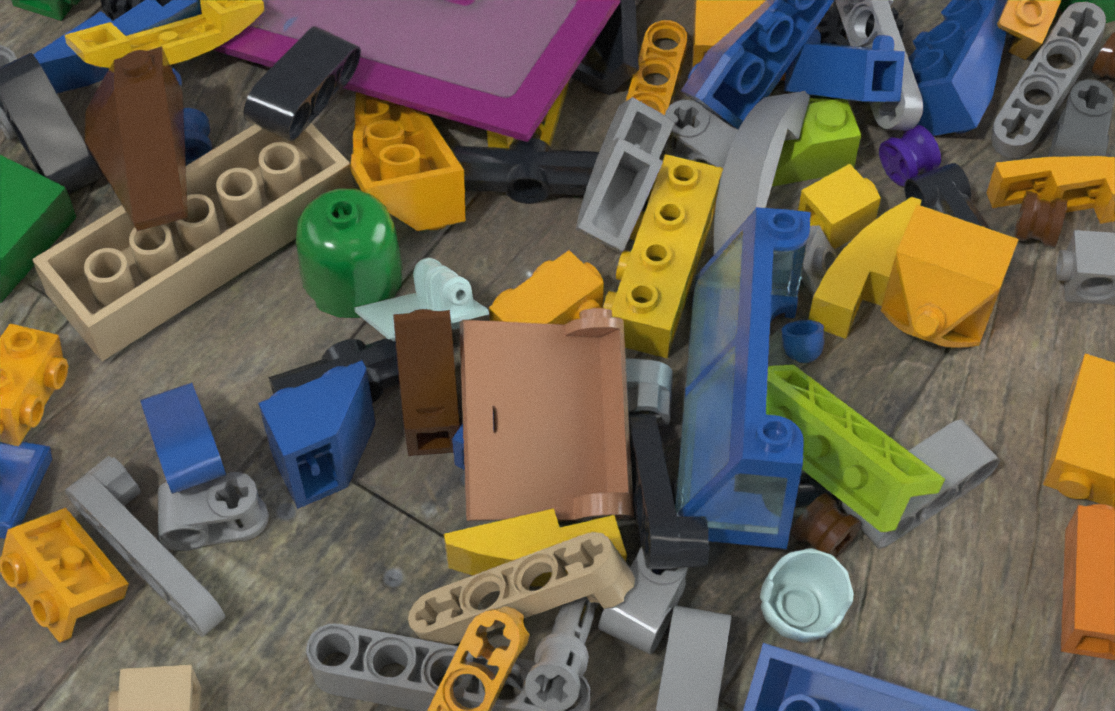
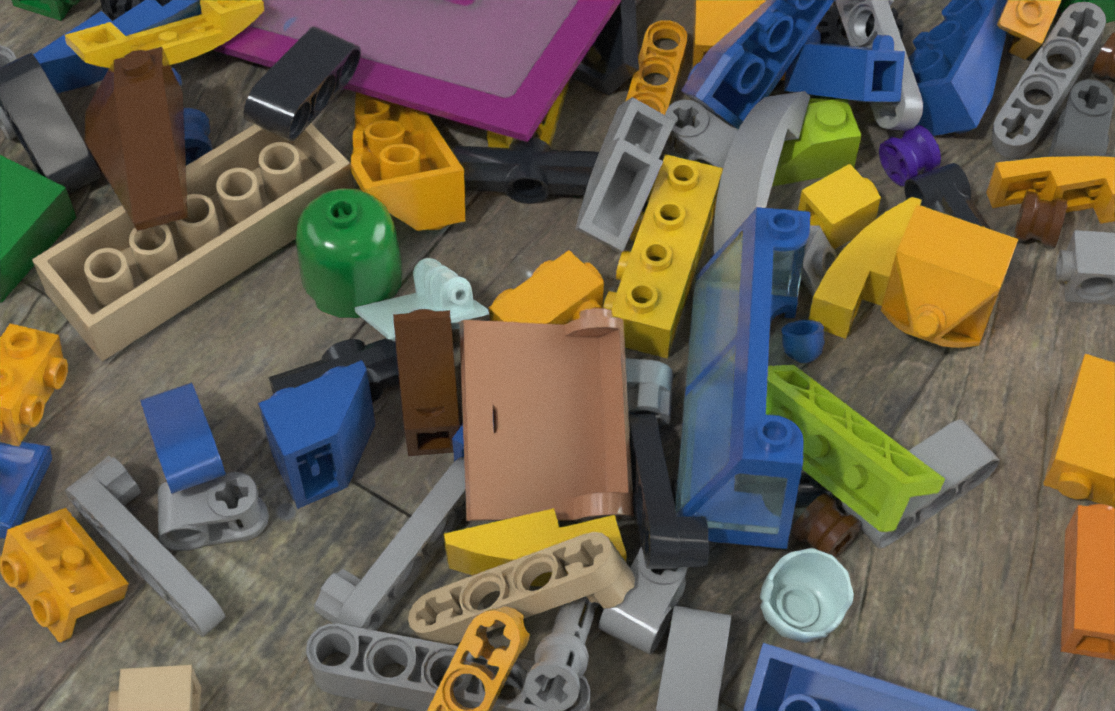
none -> light grey beam [314,457,466,631]

